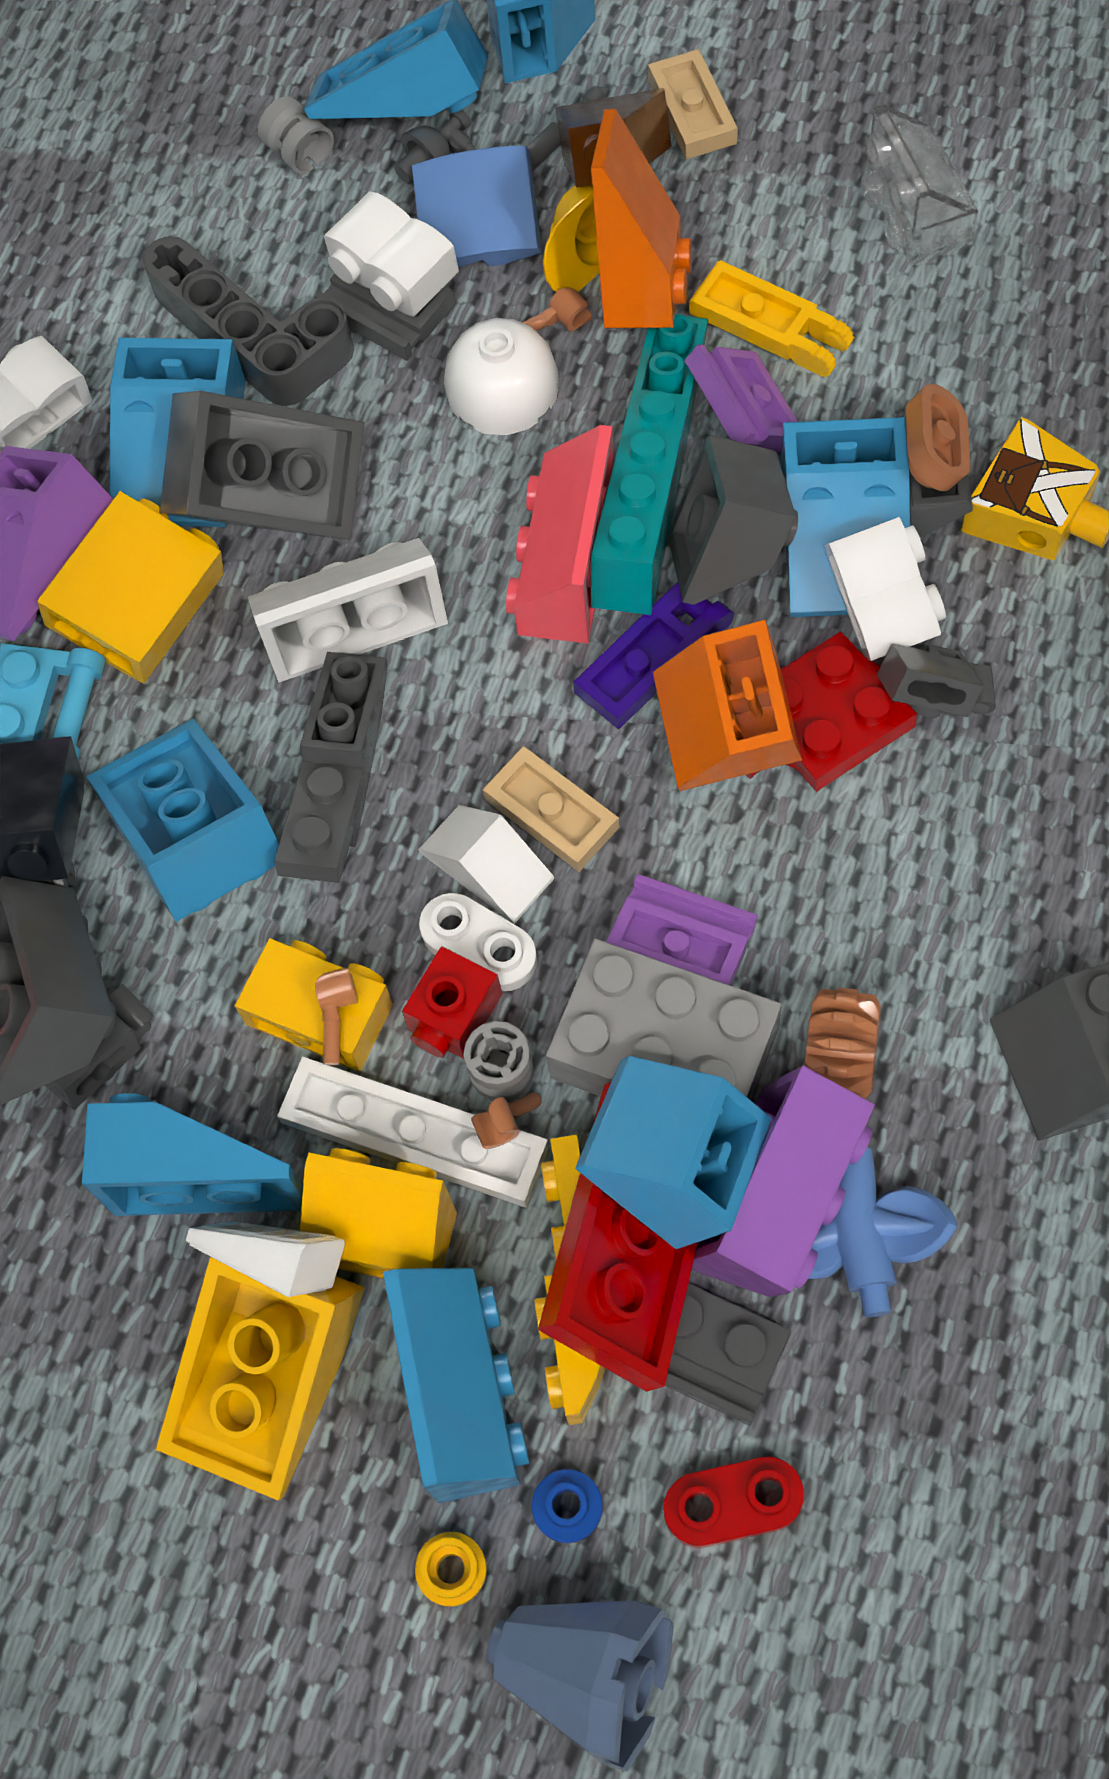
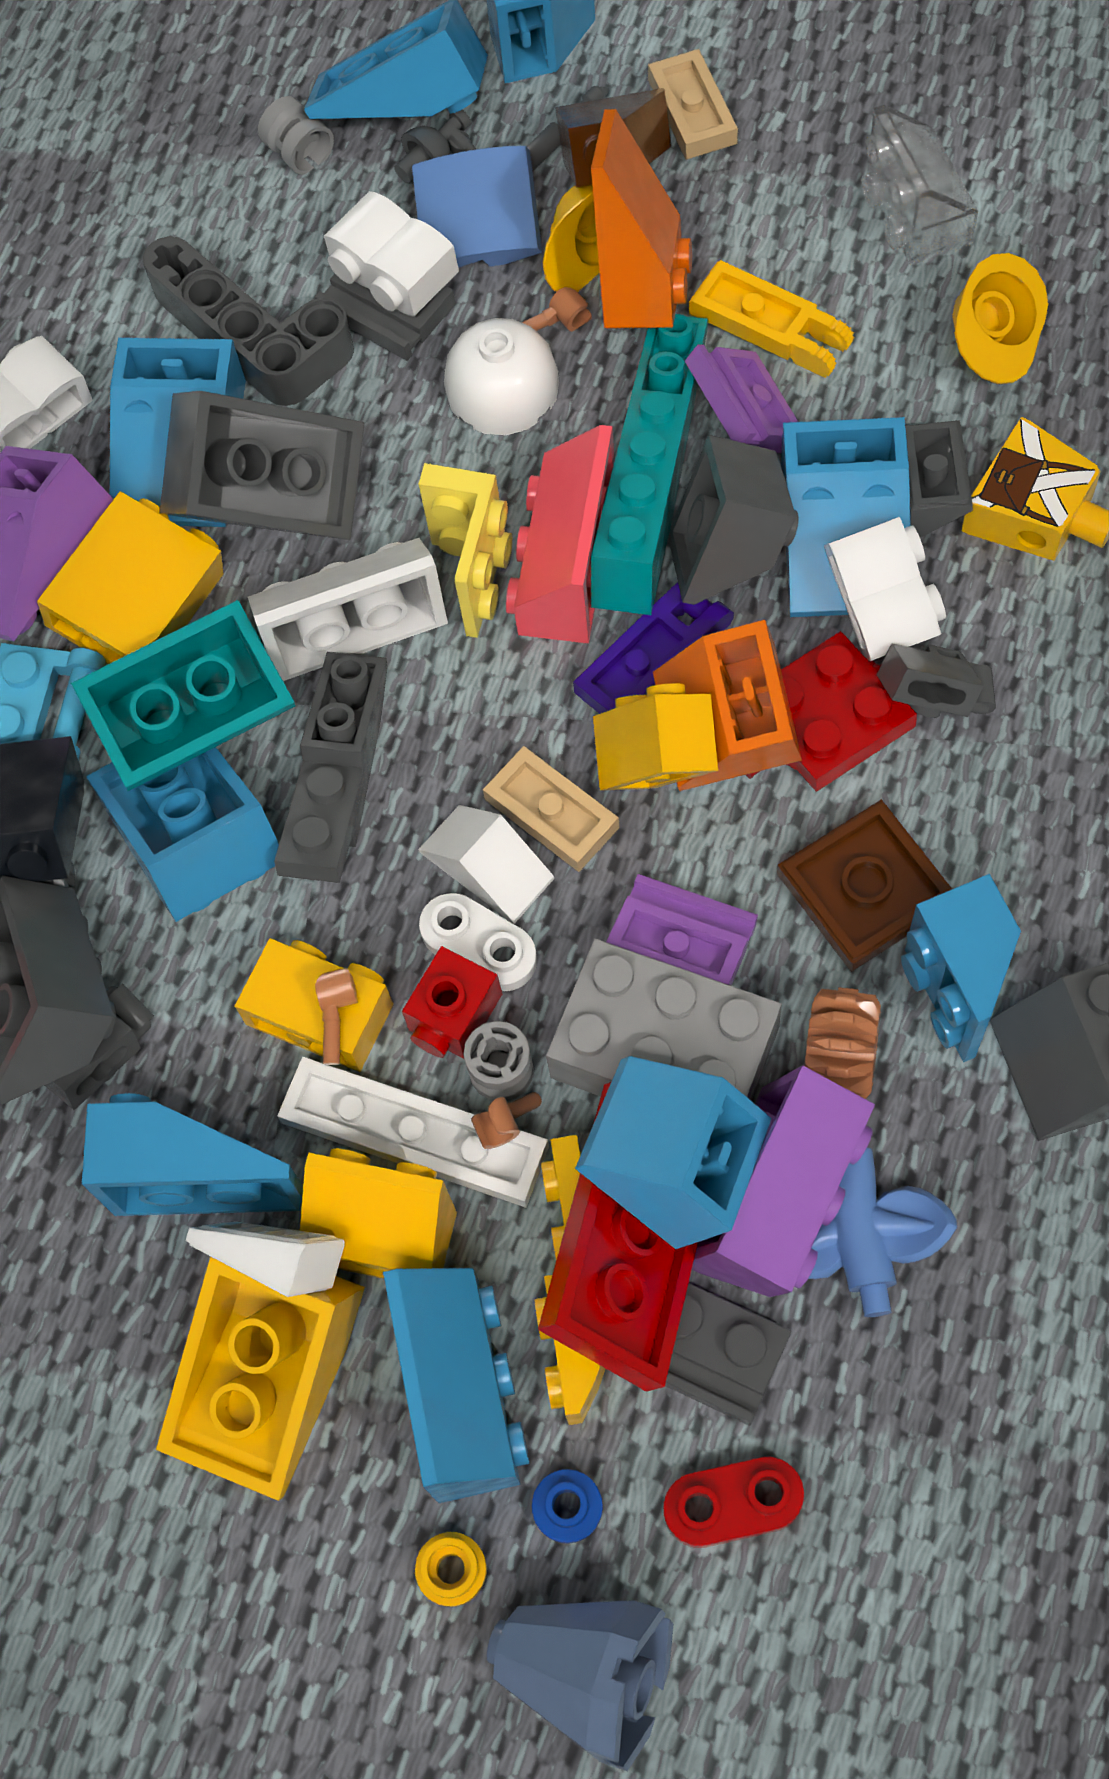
nougat plate [906,384,971,491] -> none
none -> teal slope [71,600,296,791]
none -> light yellow bracket [418,463,512,638]
none -> yellow brick [593,683,718,791]
none -> reddish brown plate [777,799,952,972]
none -> dark azure slope [901,874,1021,1063]
none -> yellow piece [952,253,1048,384]

